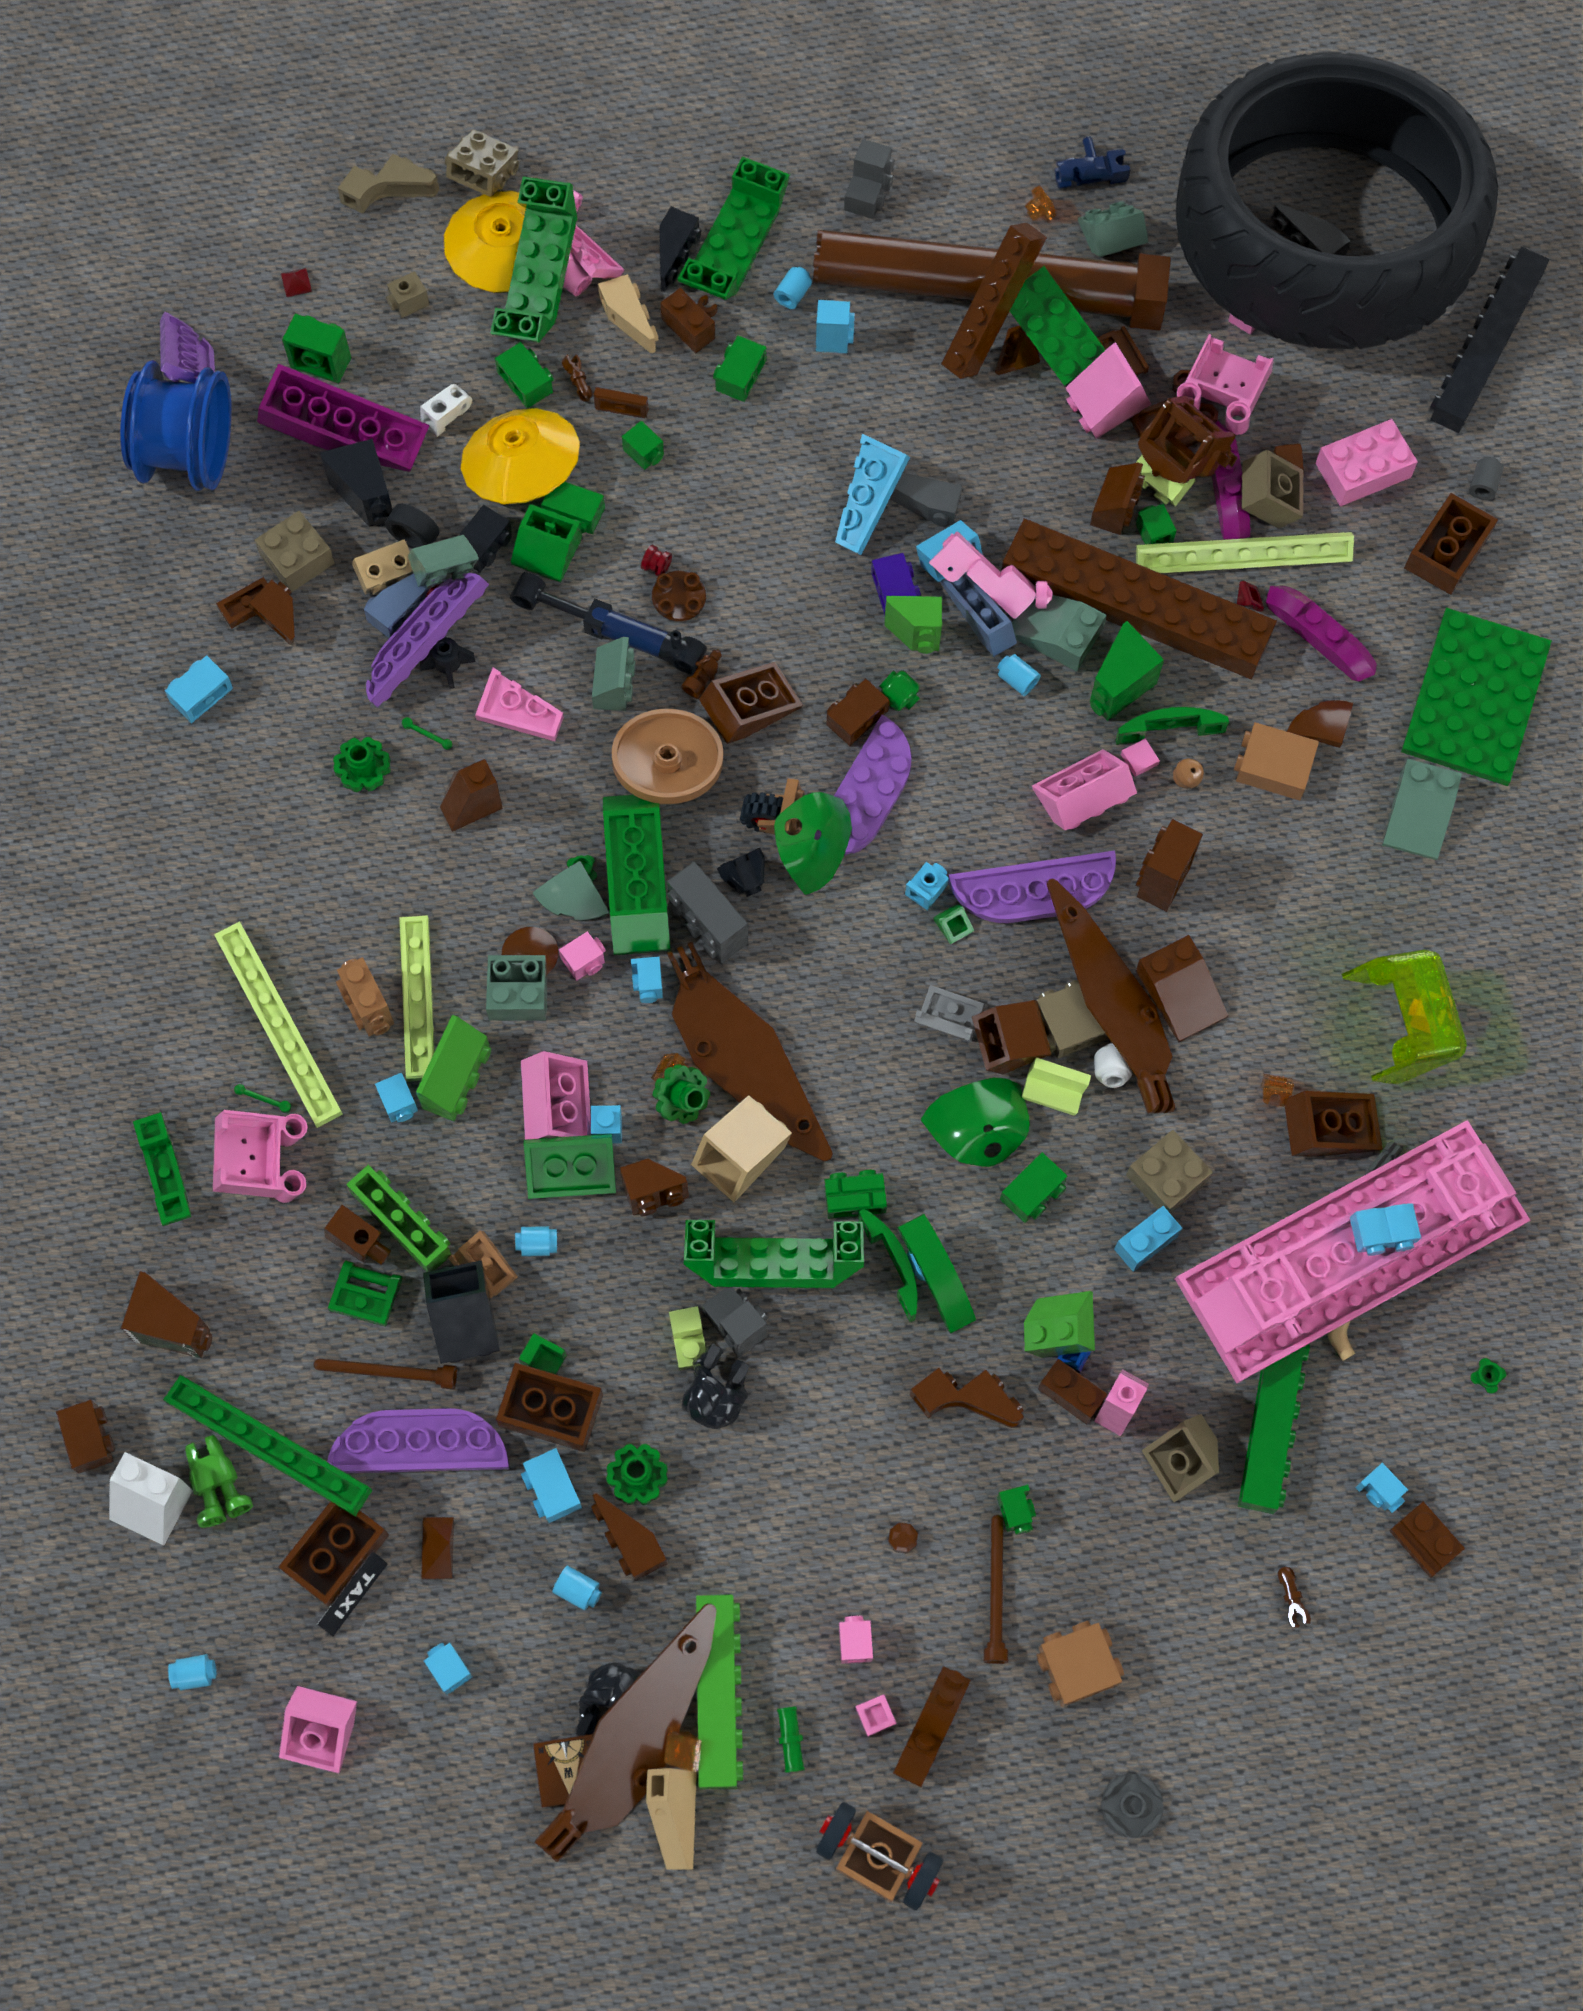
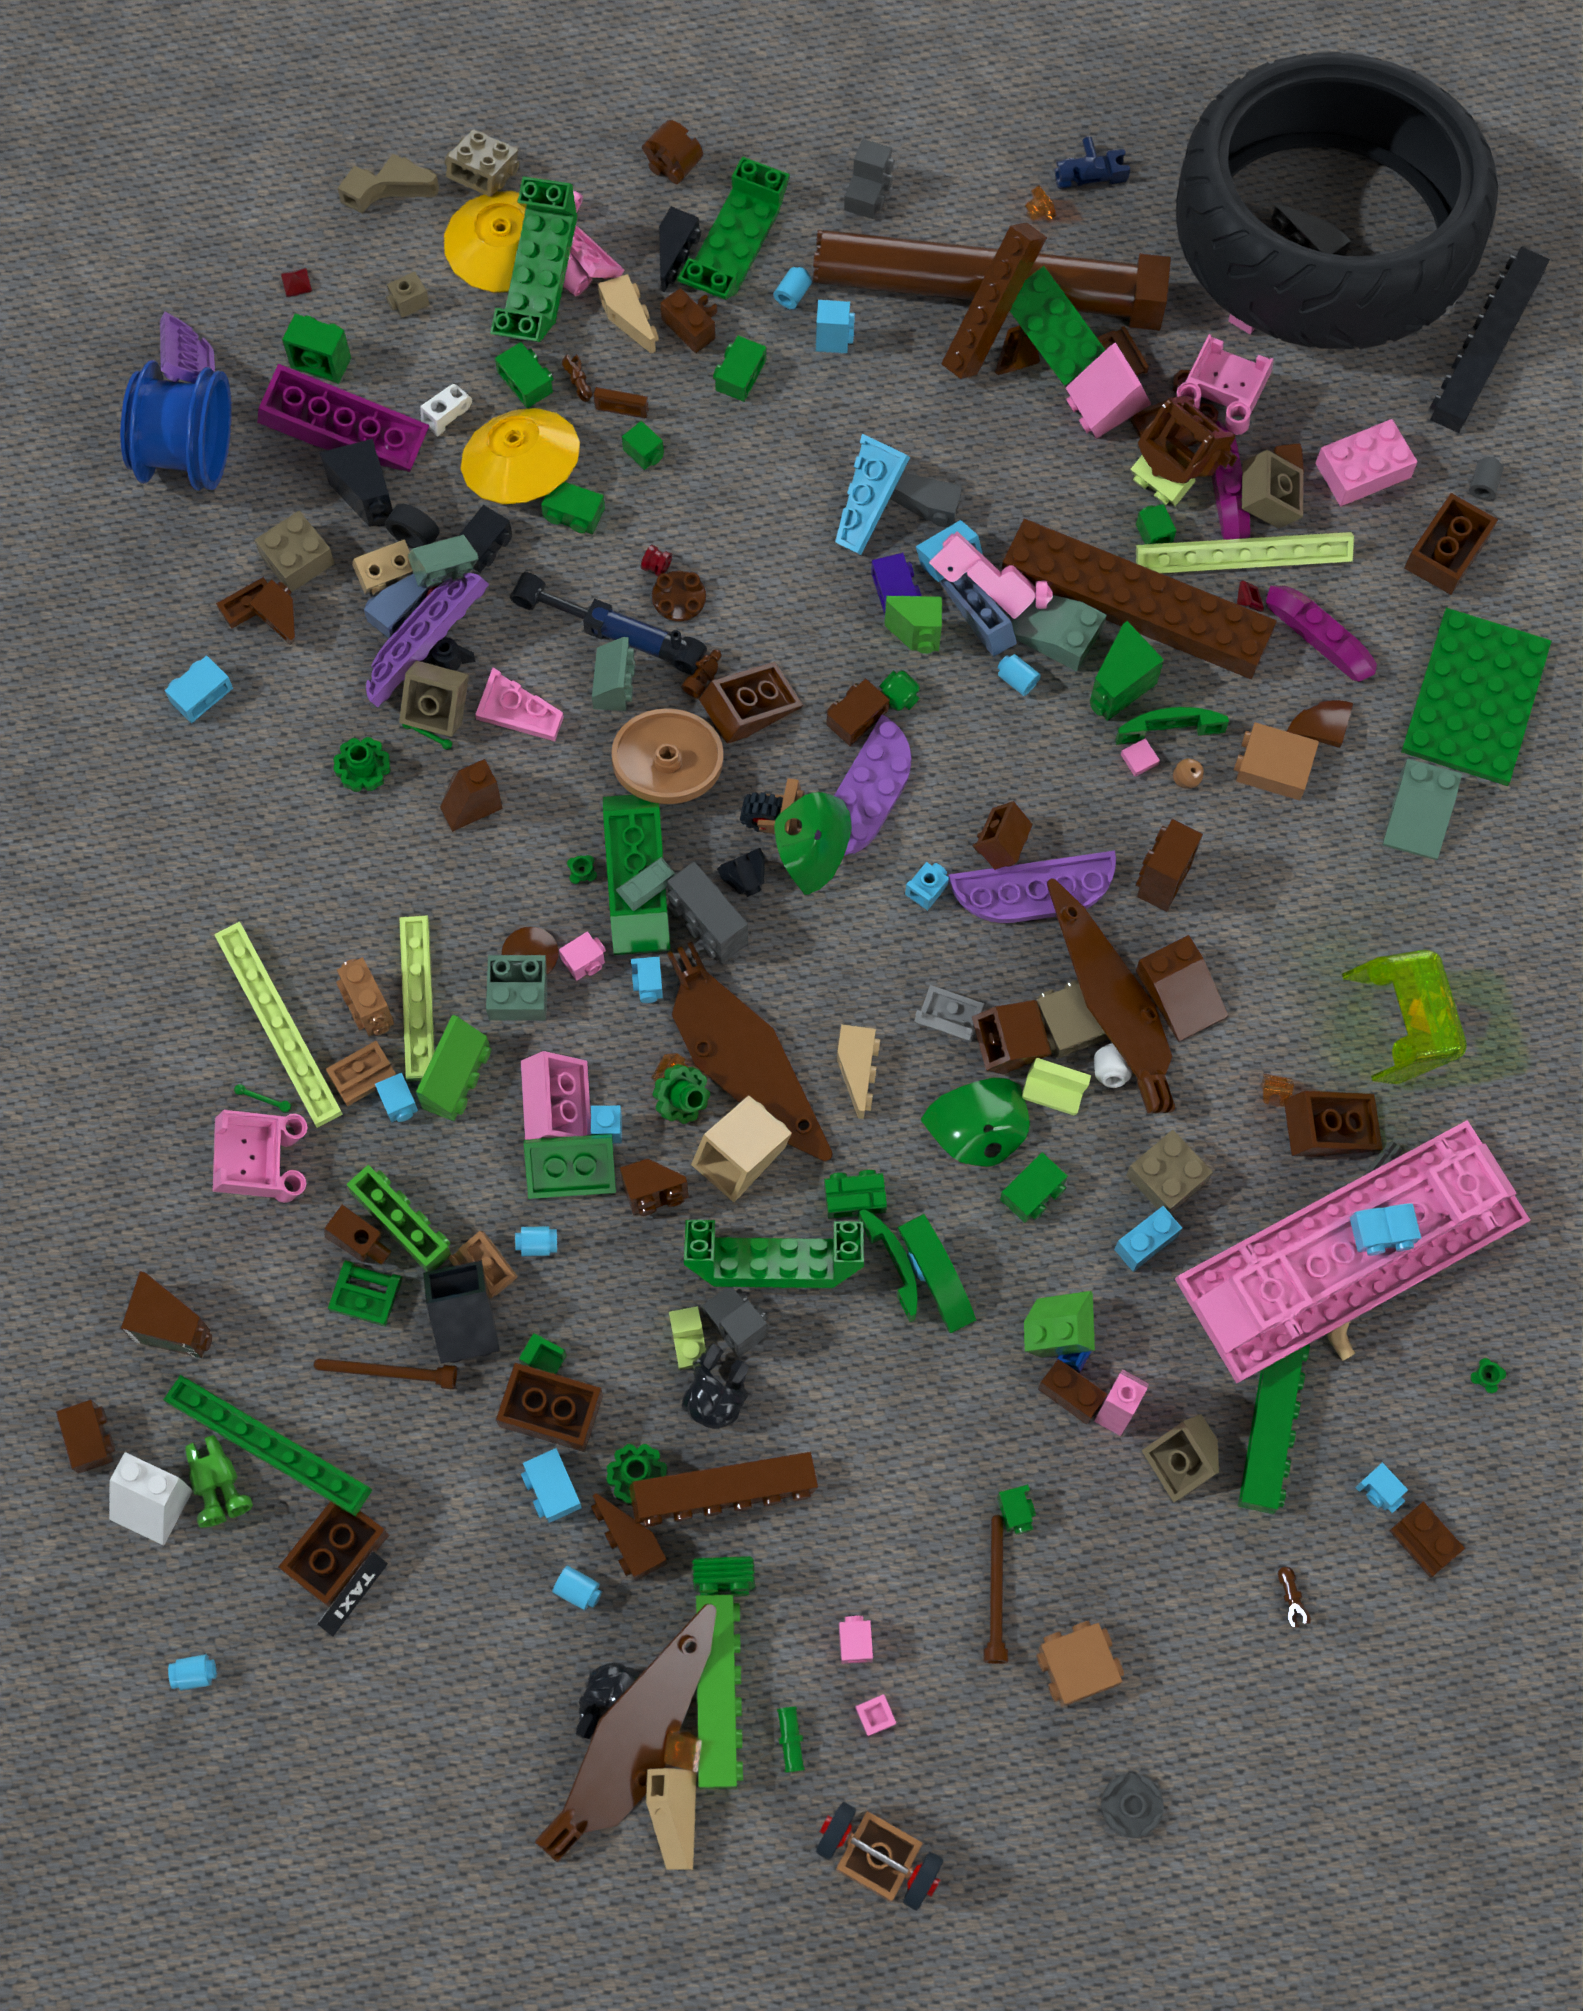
green slope [133,1112,191,1226] -> none
bright pink slope [279,1686,357,1773] -> none
medium lavender plate [327,1408,509,1473] -> none
reddish brown slope [421,1517,454,1580] -> none
medium azure brick [424,1643,473,1695] -> none
green slope [511,504,582,582] -> none
sand green brick [533,861,610,921] -> none
tile [533,1734,593,1807] -> none
reddish brown tile [888,1522,918,1554] -> none
reddish brown arch [893,1666,971,1787] -> none
reddish brown arch [910,1368,1024,1428] -> none
green slope [933,905,975,944] -> none
bright pink slope [1032,749,1137,830] -> none
sand green slope [1078,202,1149,257] -> none
reddish brown slope [1090,462,1145,535] -> none
none -> medium nougat plate [326,1041,397,1106]
none -> dark tan brick [399,660,469,737]
none -> sand green tile [616,857,676,911]
none -> reddish brown brick [629,1452,818,1527]
none -> reddish brown brick [642,120,703,185]
none -> green brick [692,1556,755,1597]
none -> tan slope [837,1024,880,1119]
none -> reddish brown brick [972,801,1033,870]

